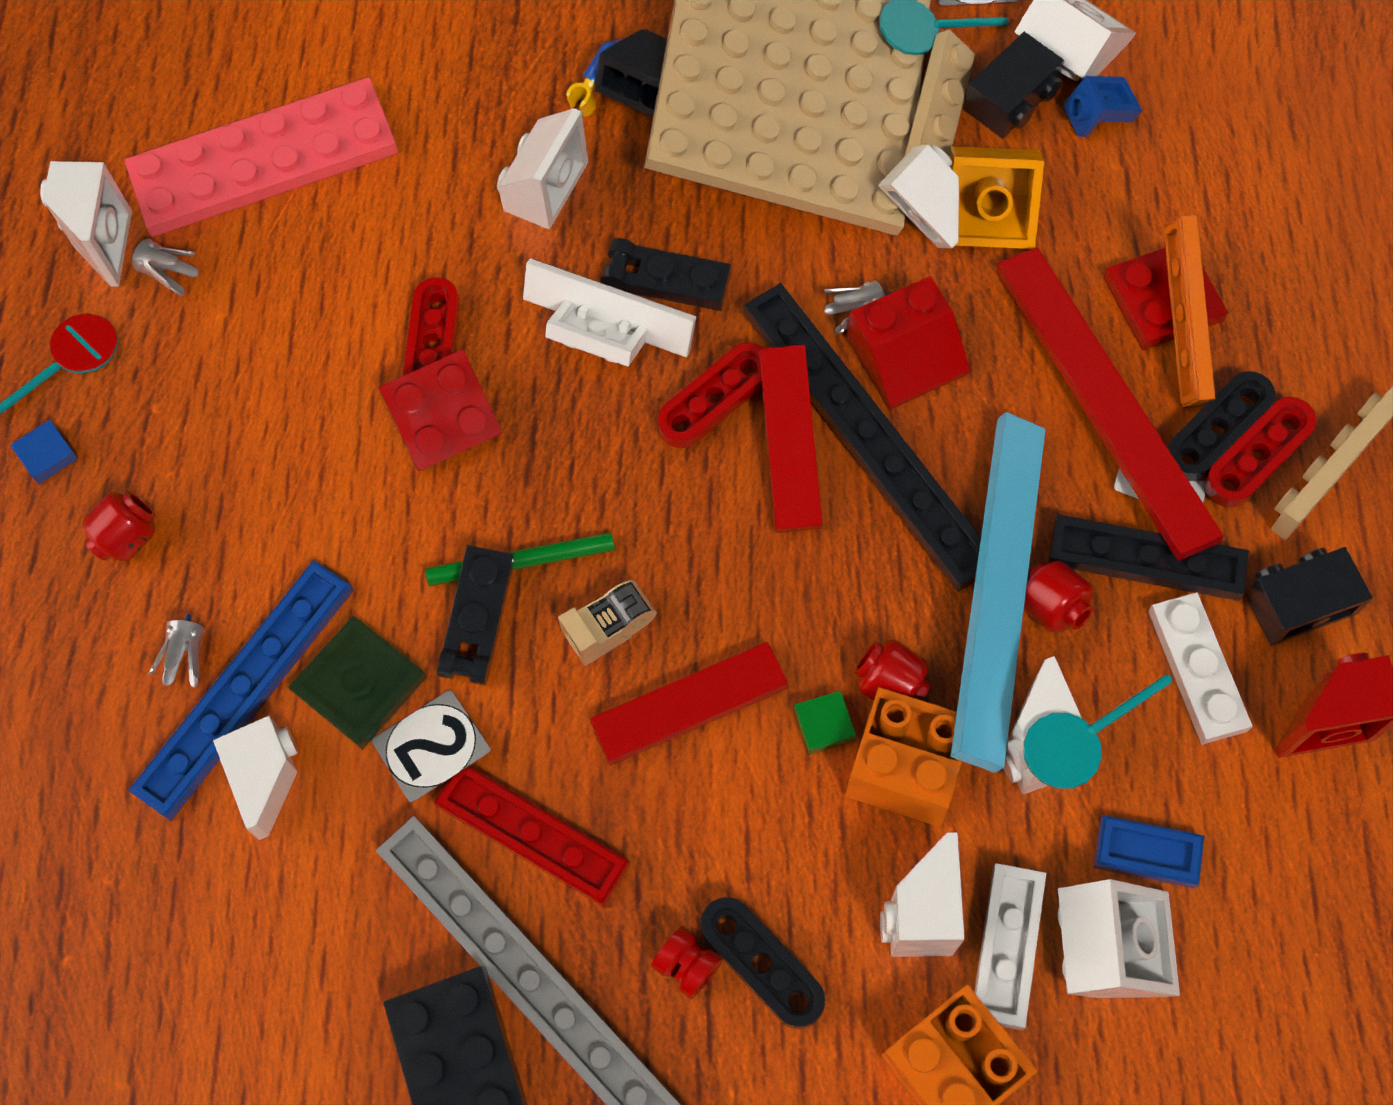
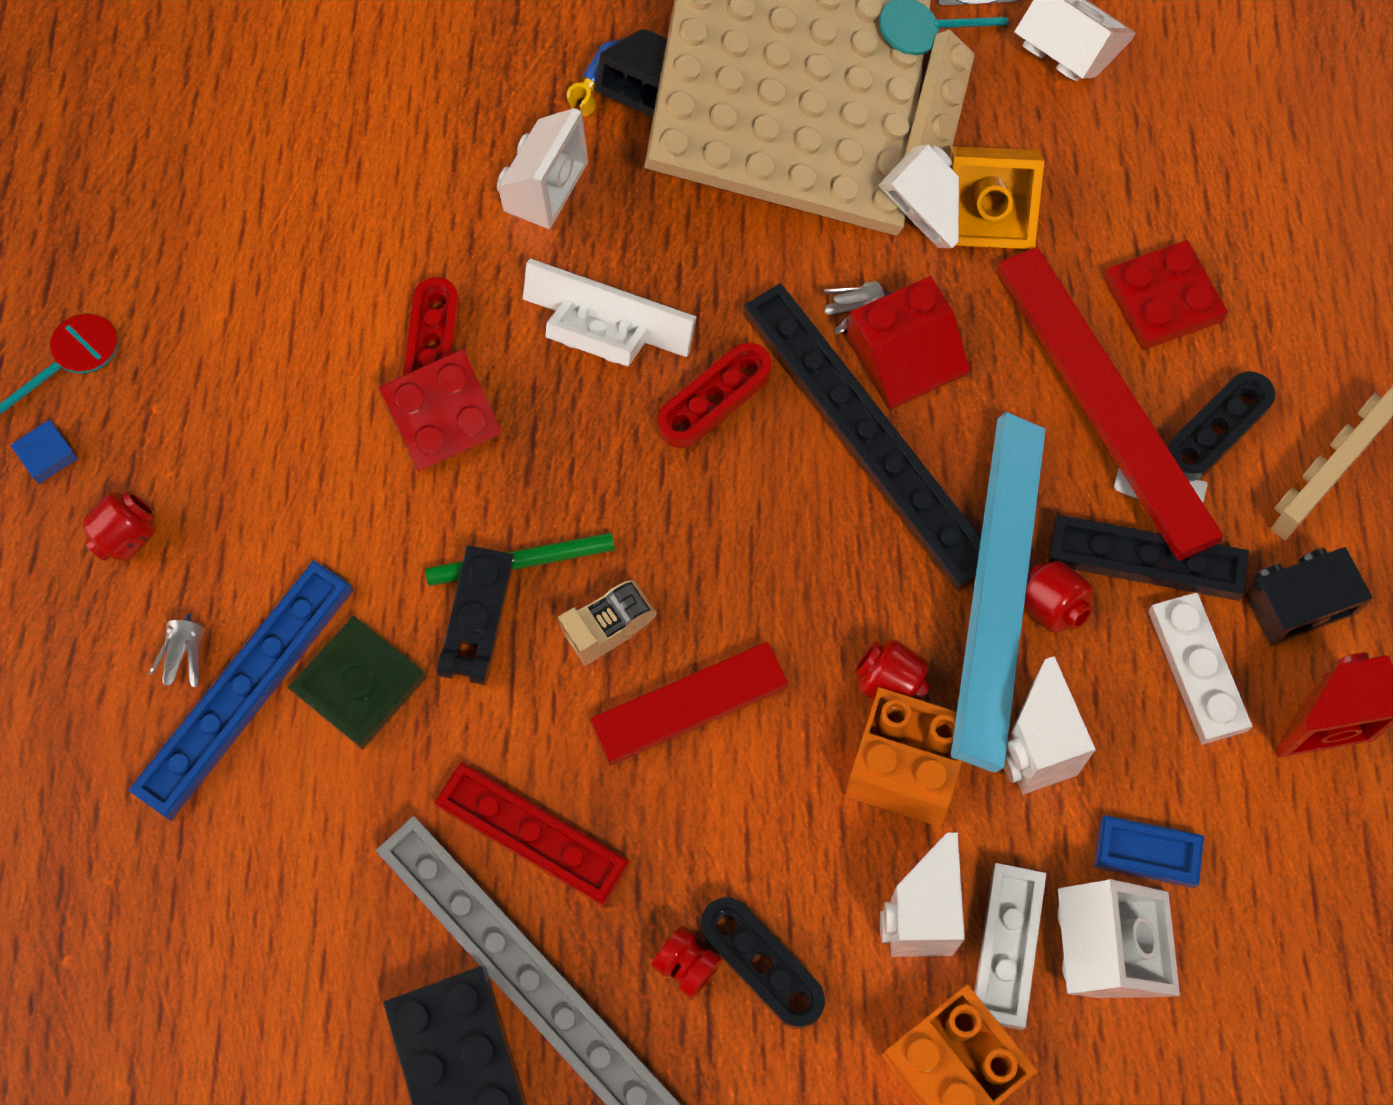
white slope [40,161,132,287] -> none
coral plate [124,77,398,237] -> none
flat silver piece [132,239,199,296] -> none
white slope [213,716,299,840] -> none
sticker [372,690,491,803] -> none
black plate [600,238,731,311] -> none
red tile [759,345,823,533] -> none
green tile [794,691,856,754] -> none
black brick [963,31,1064,139] -> none
teal piece [1023,674,1172,789] -> none
blue bracket [1063,76,1142,137] -> none
orange tile [1164,215,1215,408] -> none
red plate [1204,397,1317,507] -> none

